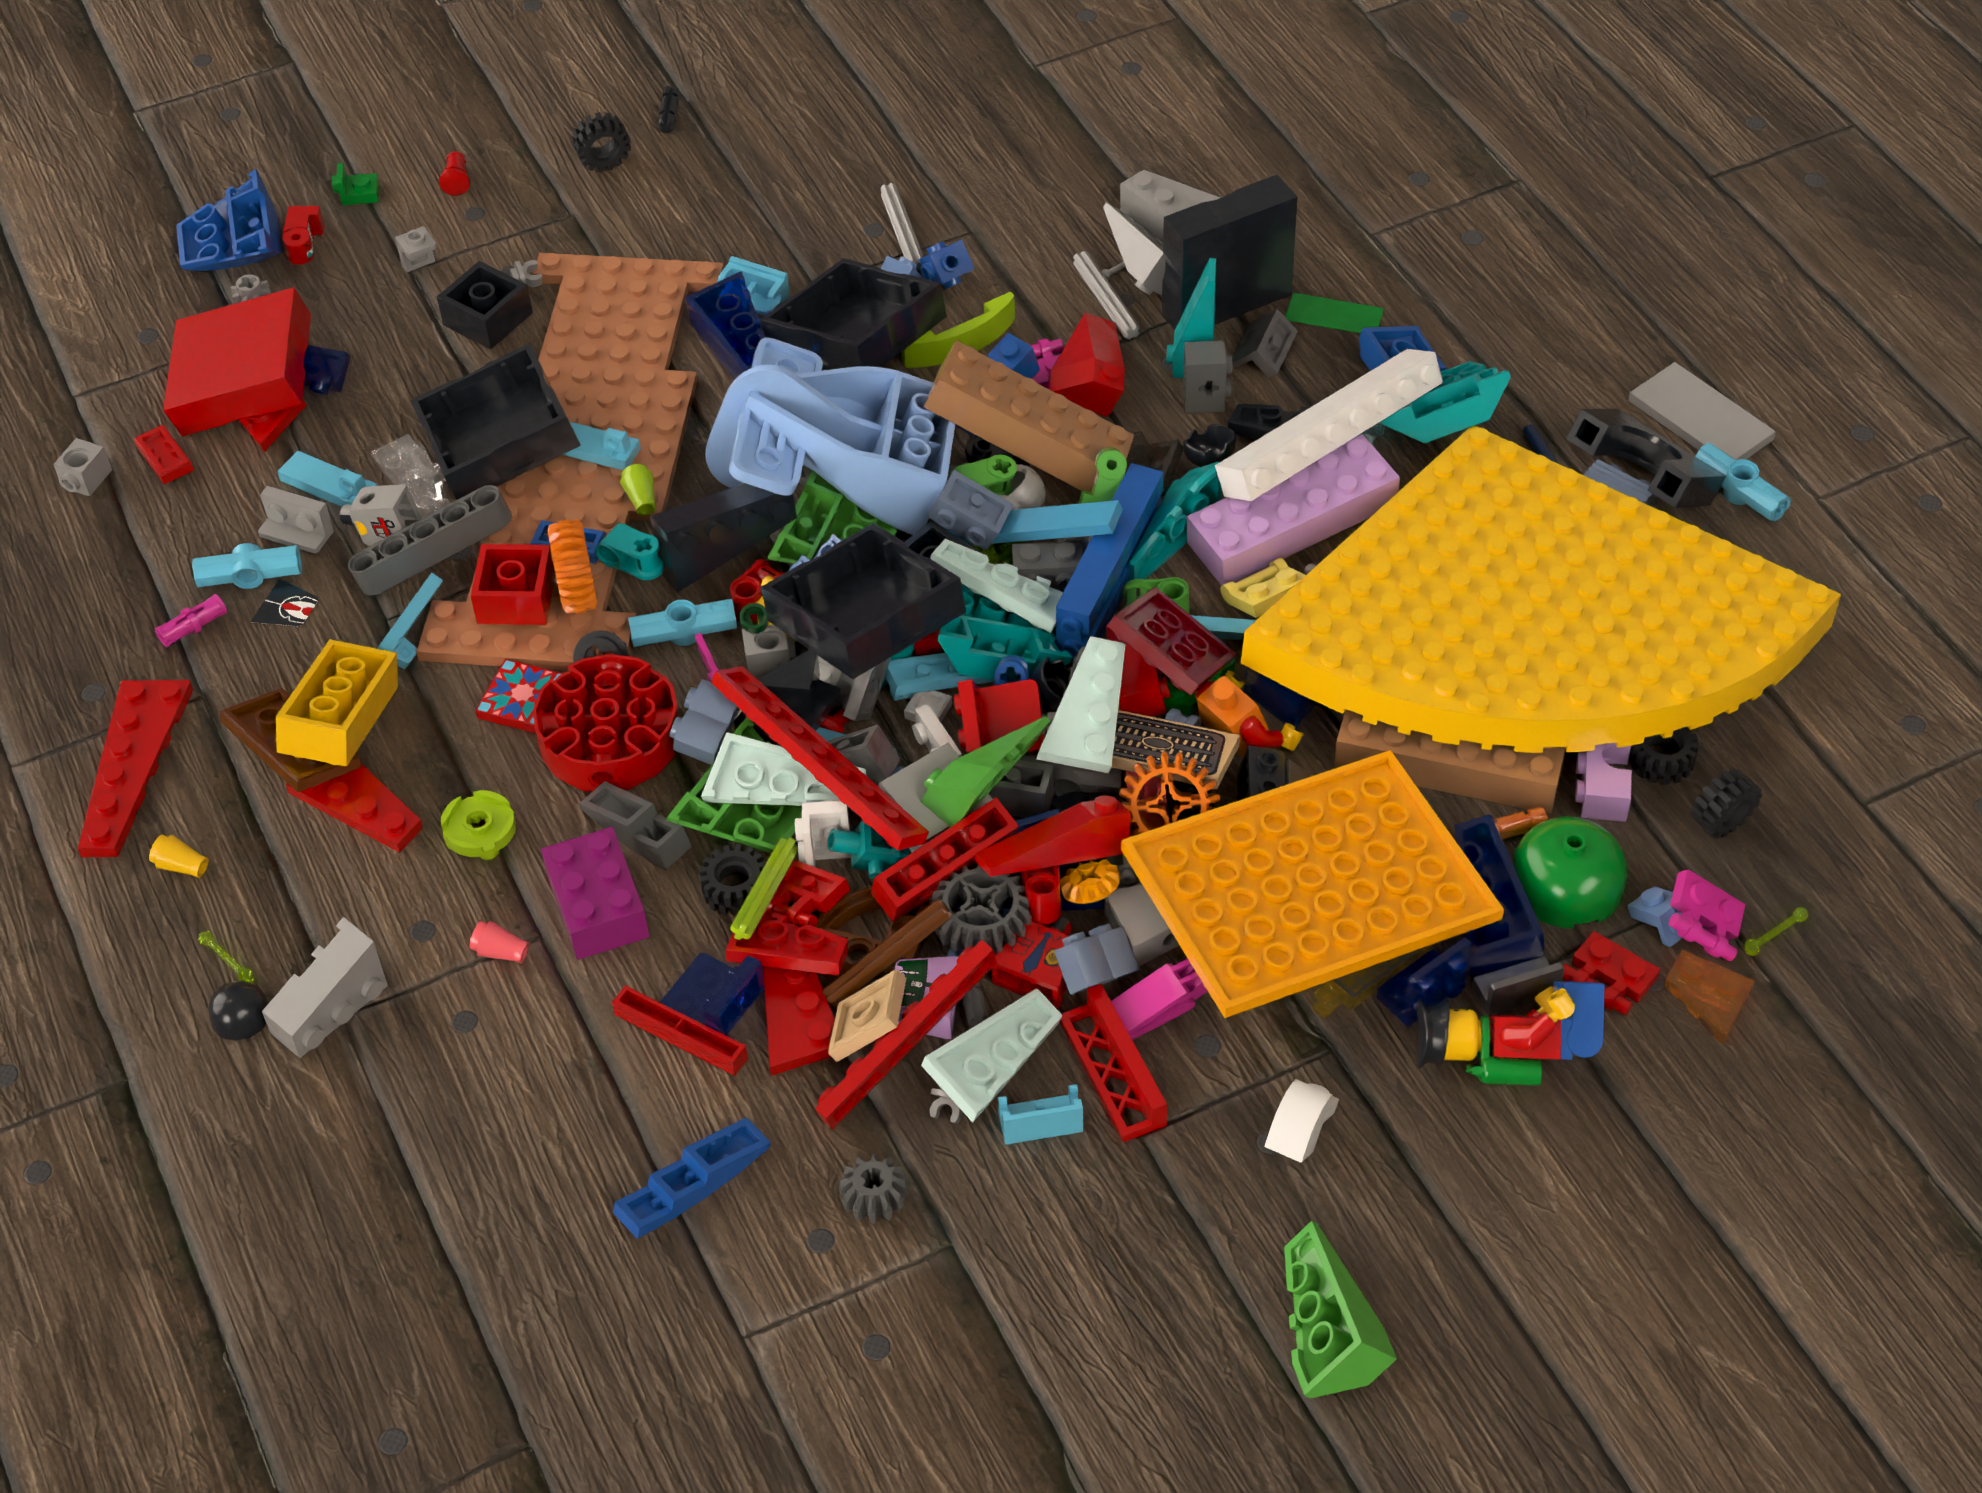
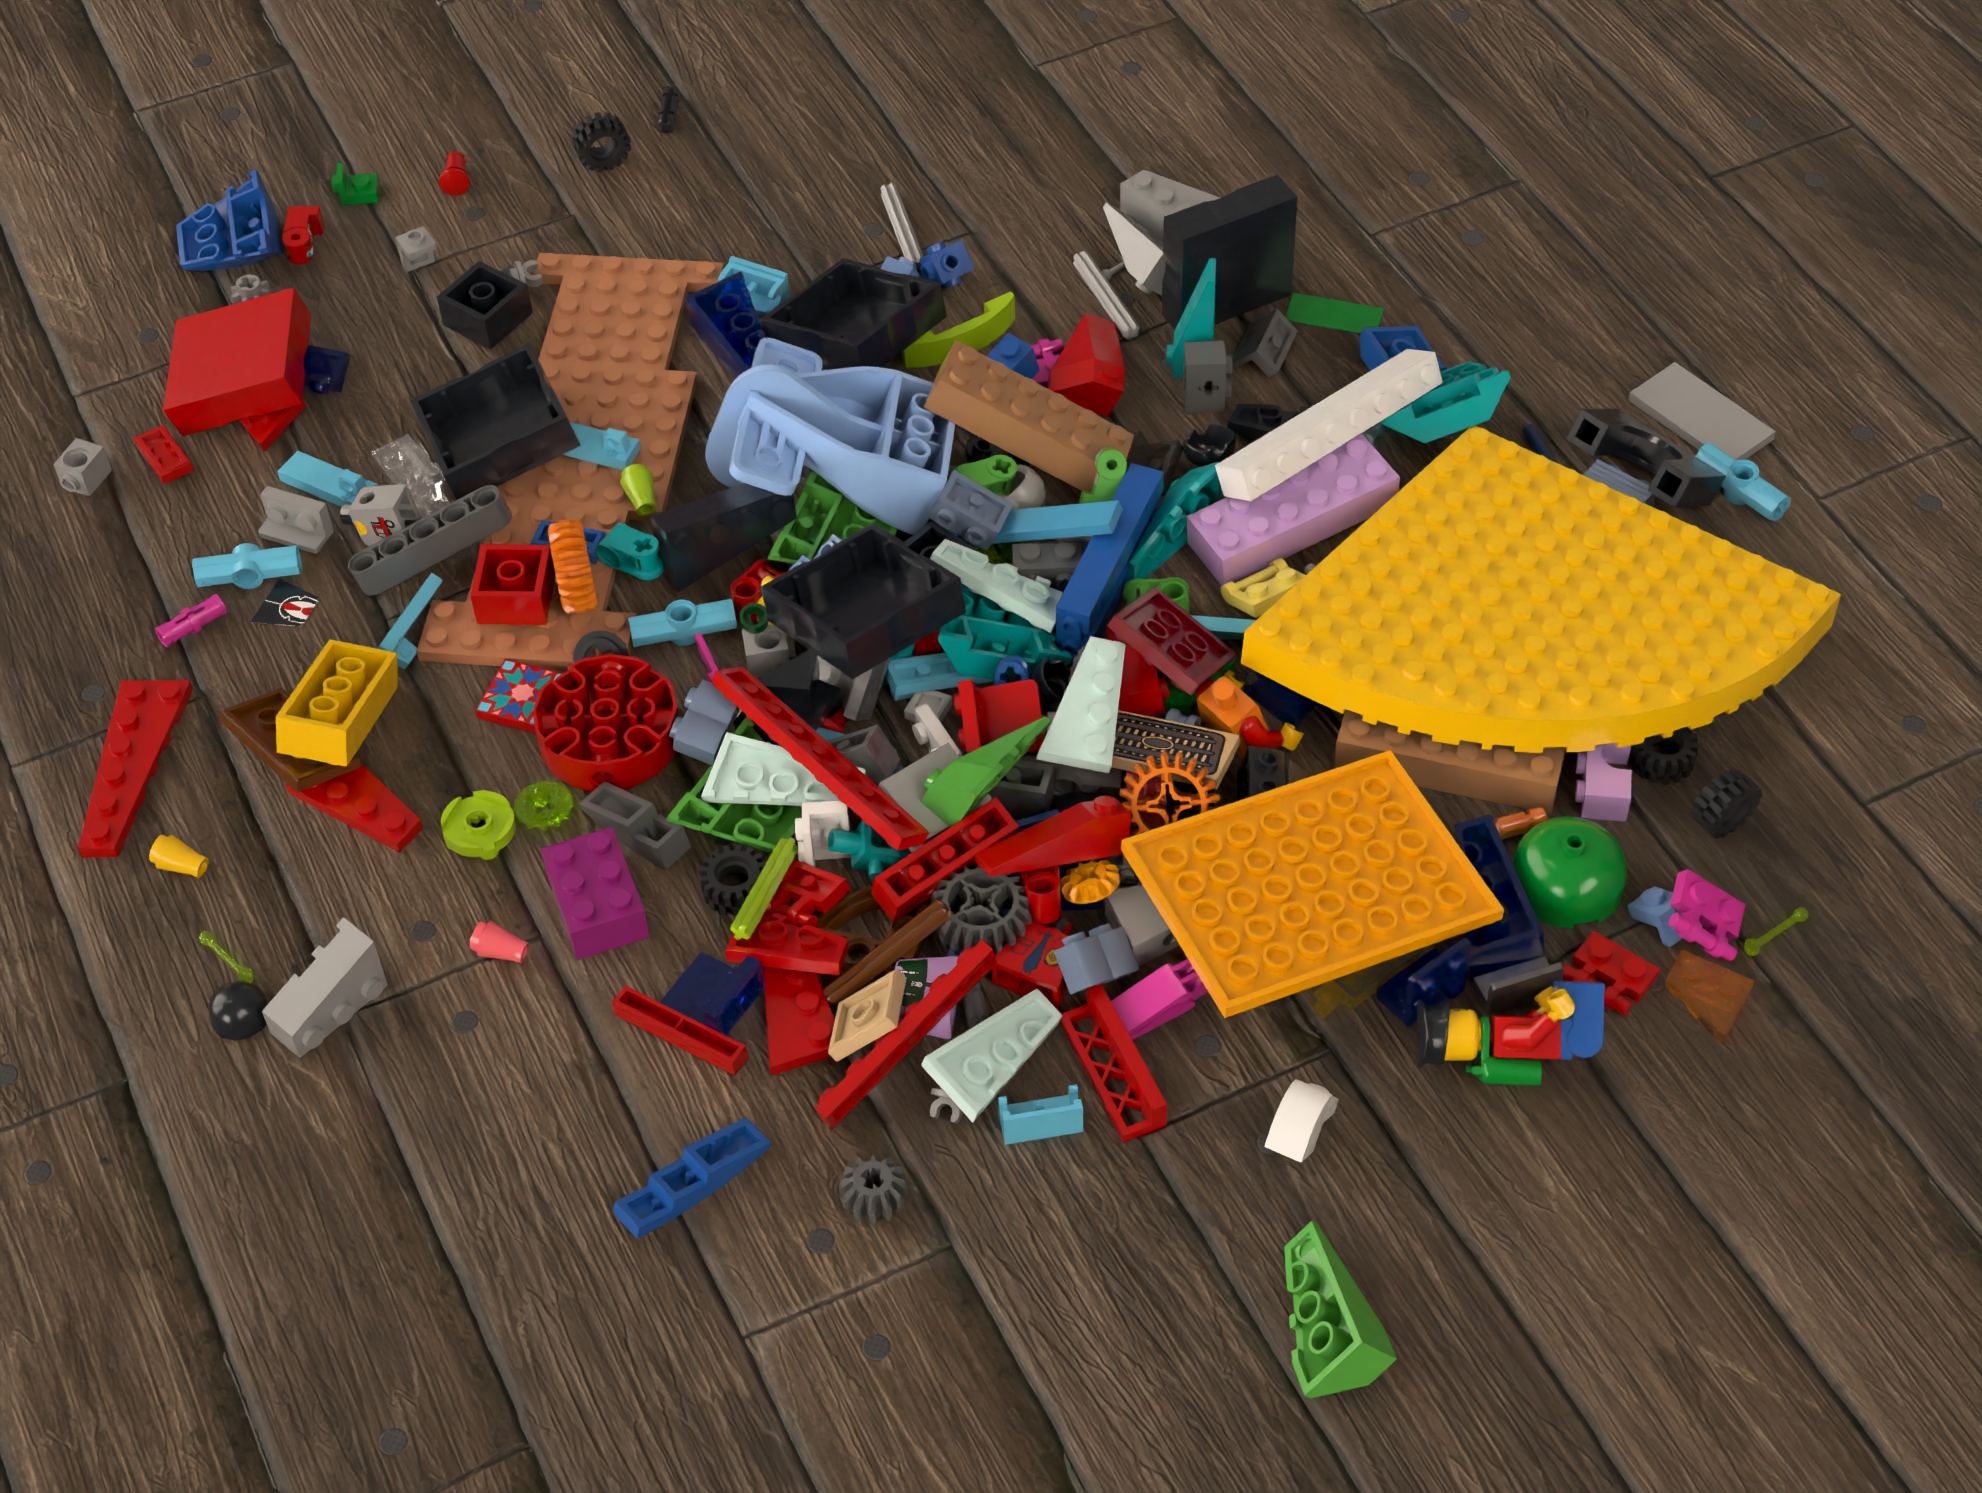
none -> clear neon green gear [514,781,574,832]

